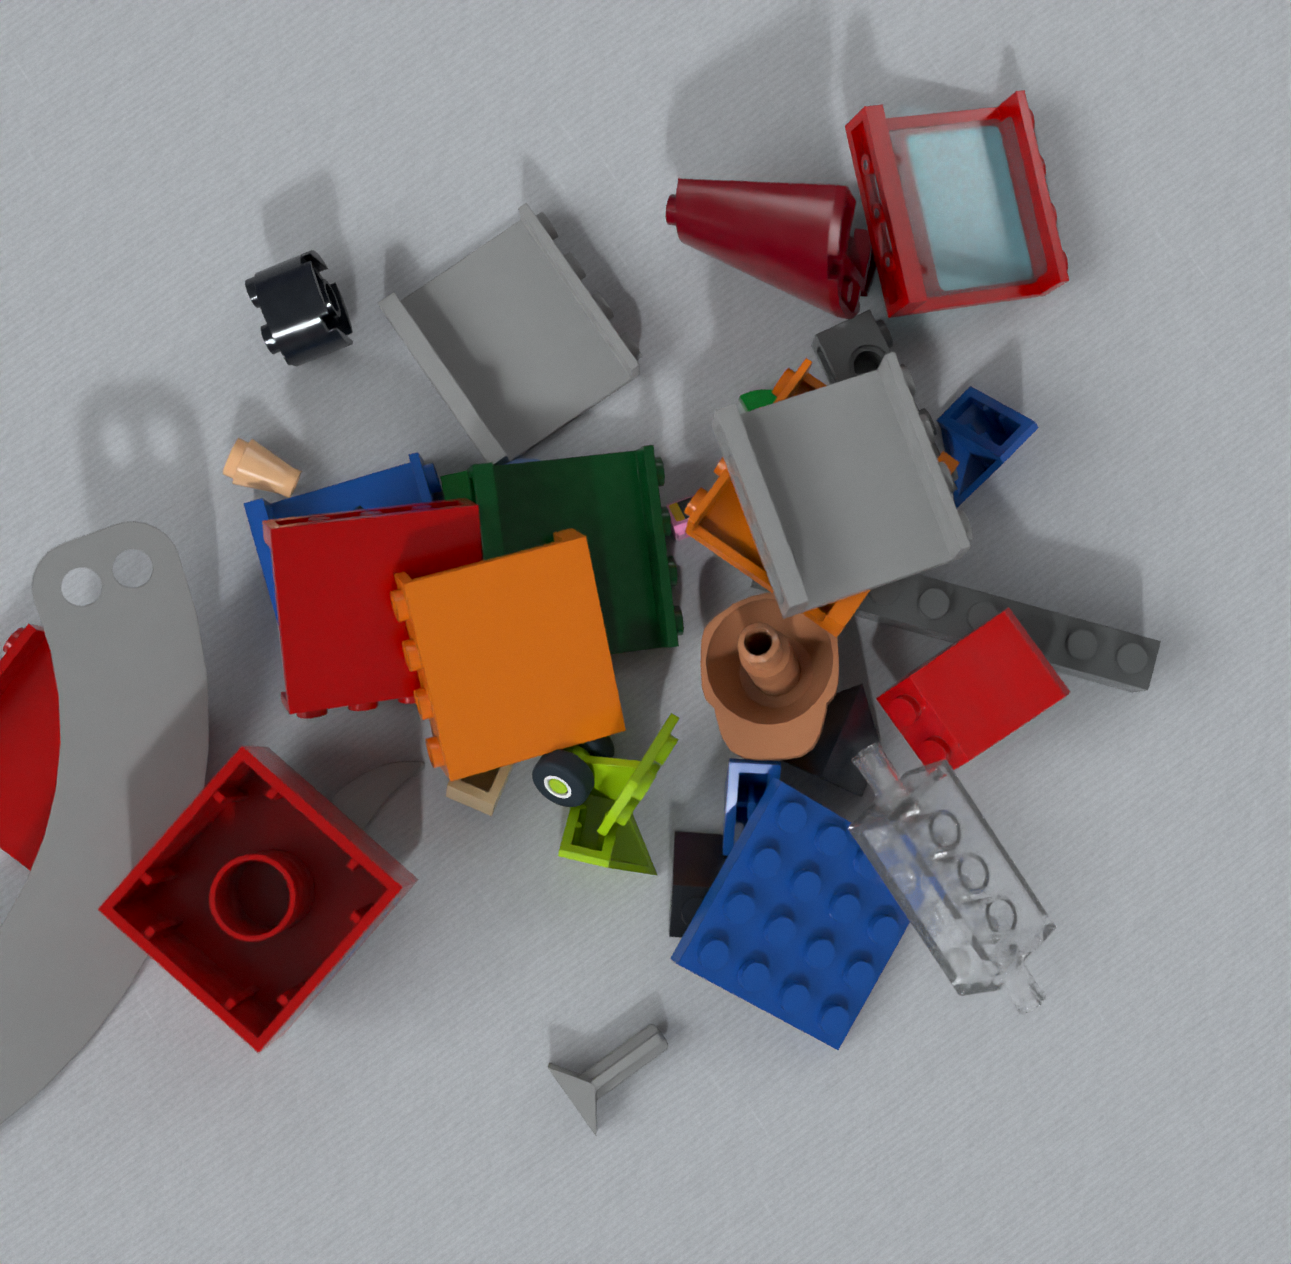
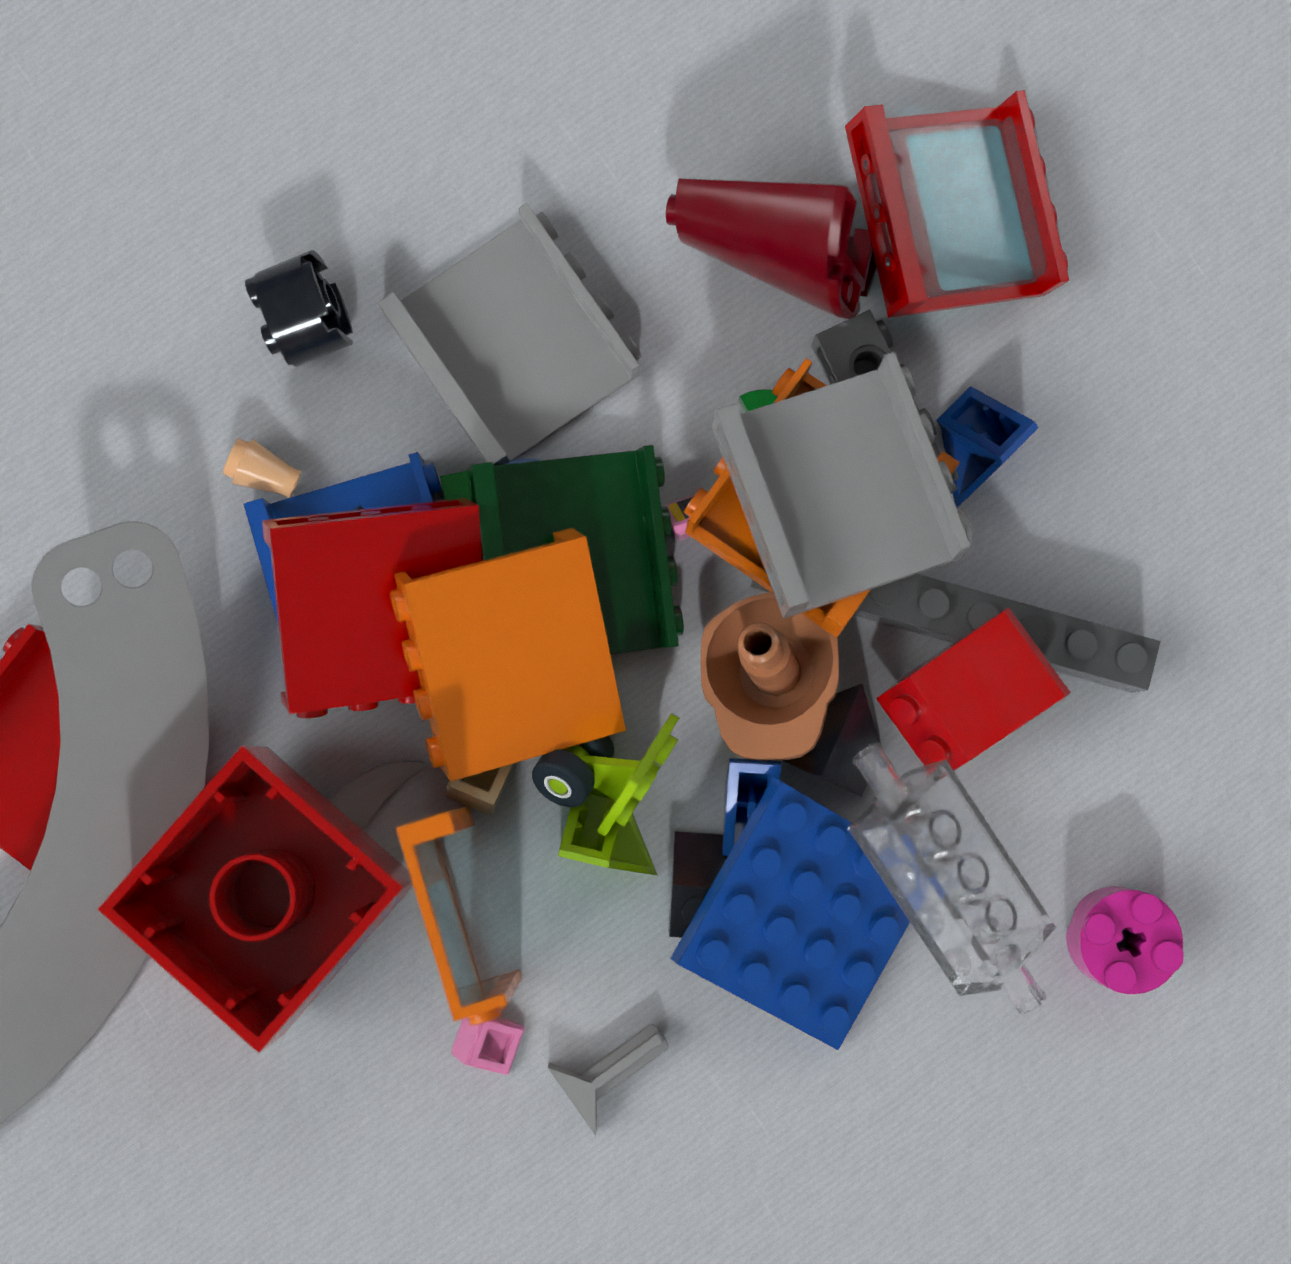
none -> panel [396,806,522,1026]
none -> bright pink slope [451,1017,525,1075]
none -> dark pink brick [1066,886,1184,994]

